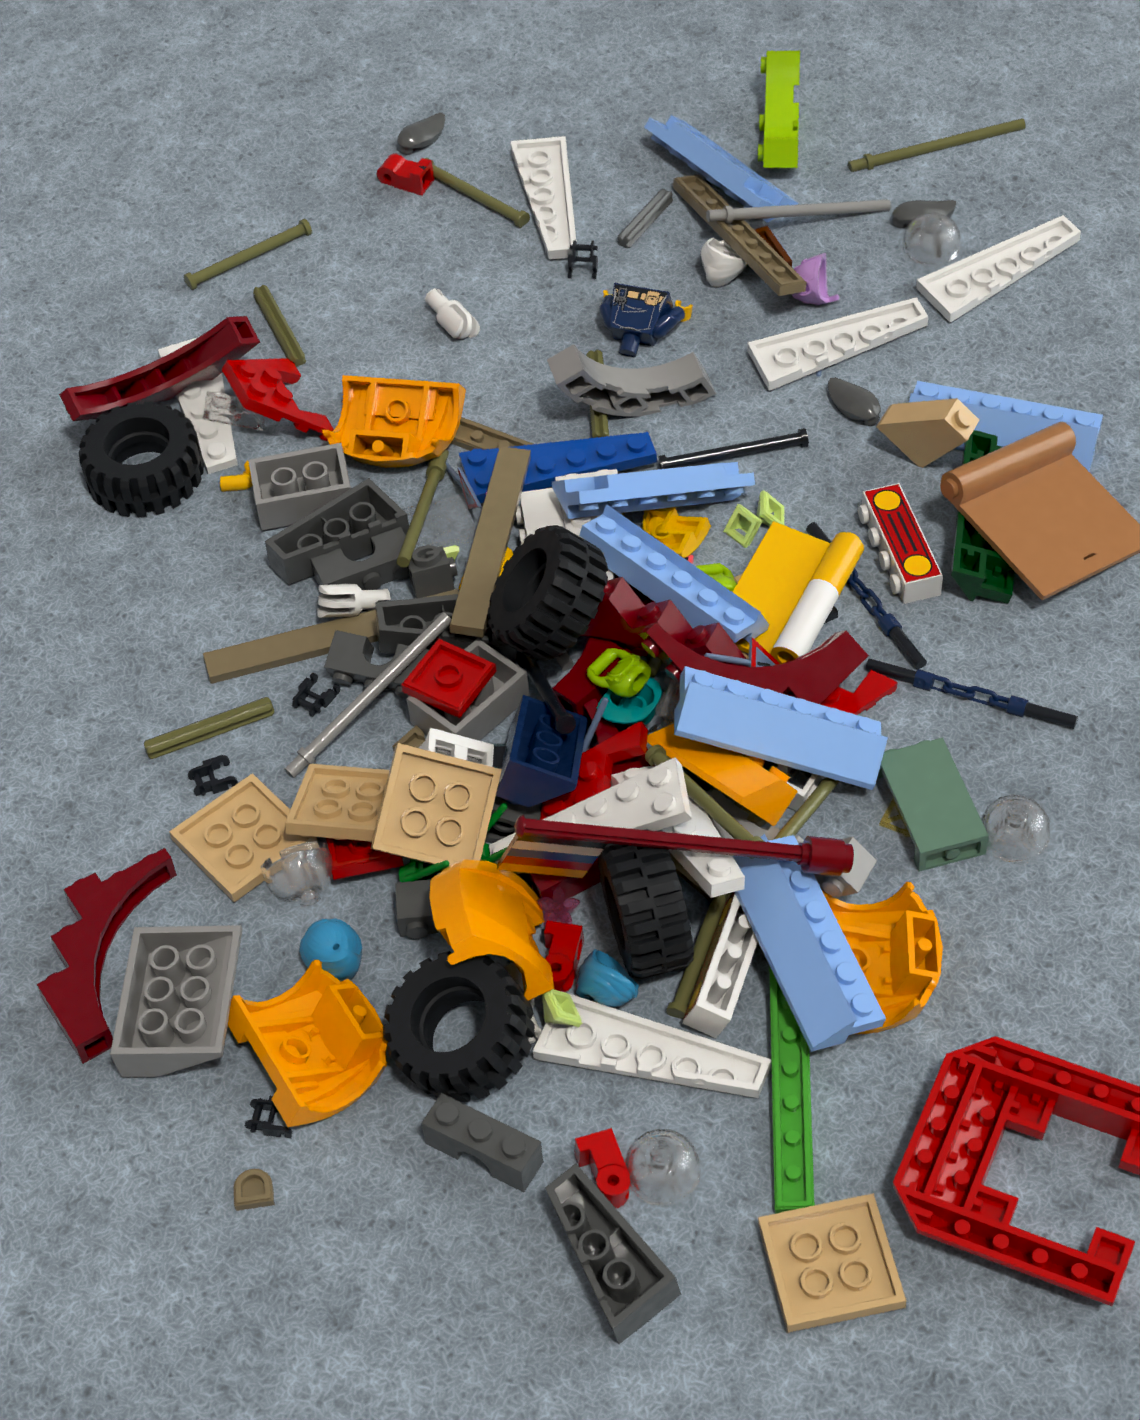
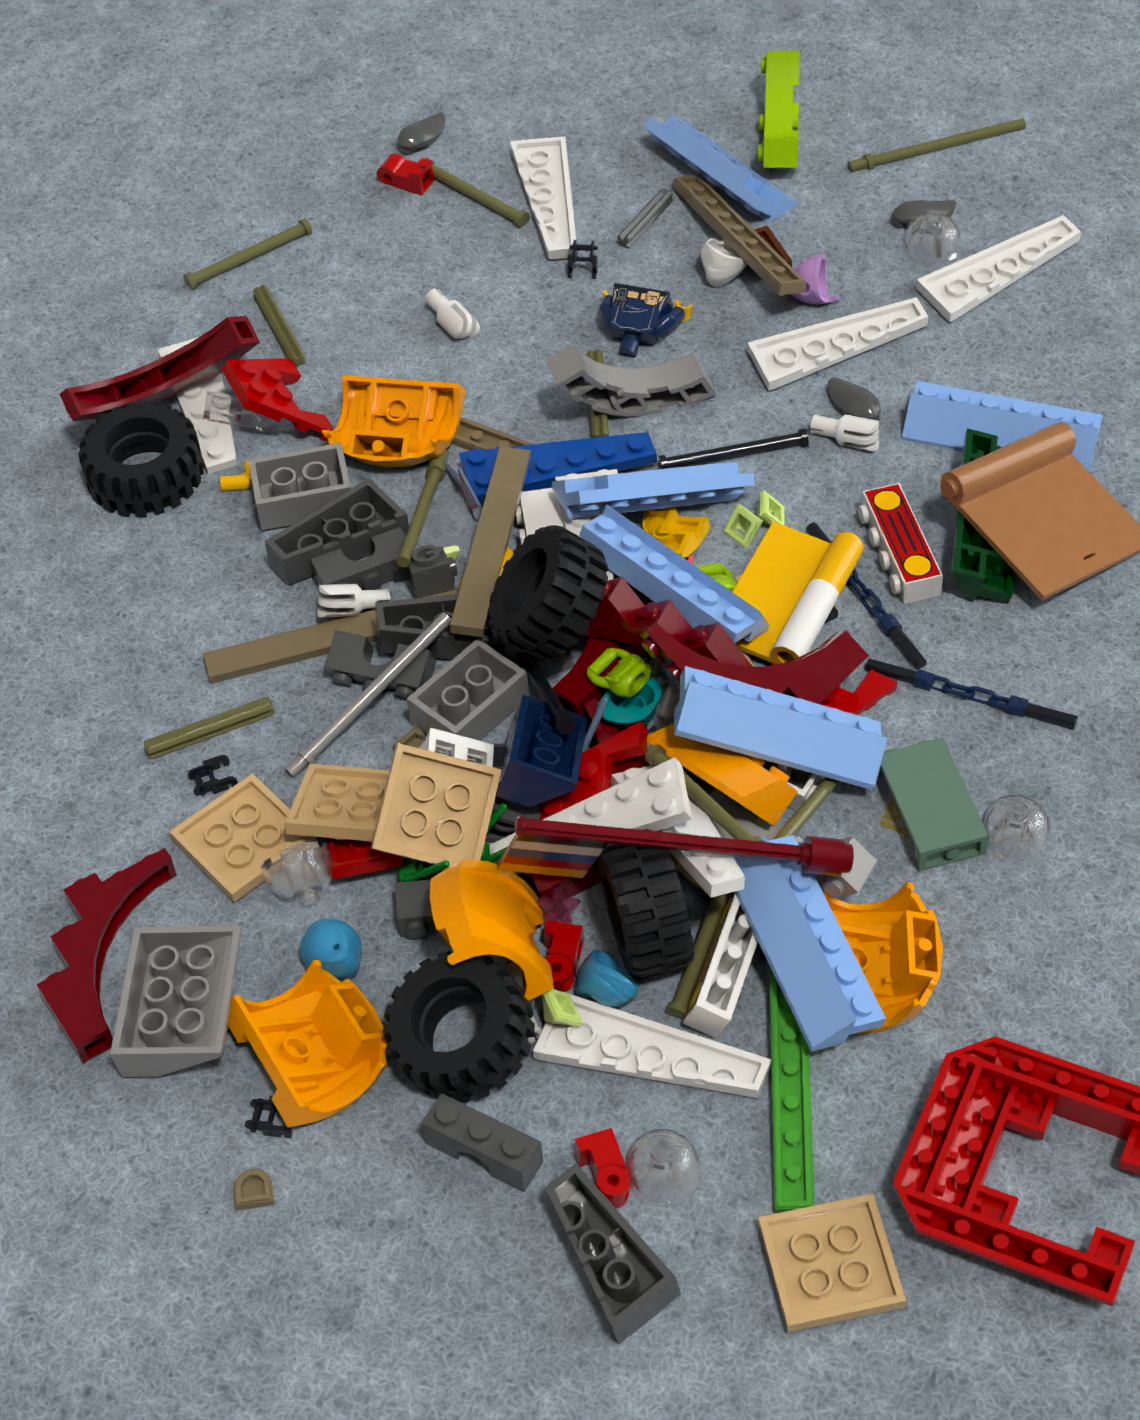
black piece [292,673,341,717] -> none
red tile [401,639,497,718] -> none
sand blue piece [704,637,780,667] -> none
light grey bar [706,199,891,224] -> none
tan slope [876,398,980,468] -> none
none -> white arm [810,414,879,452]

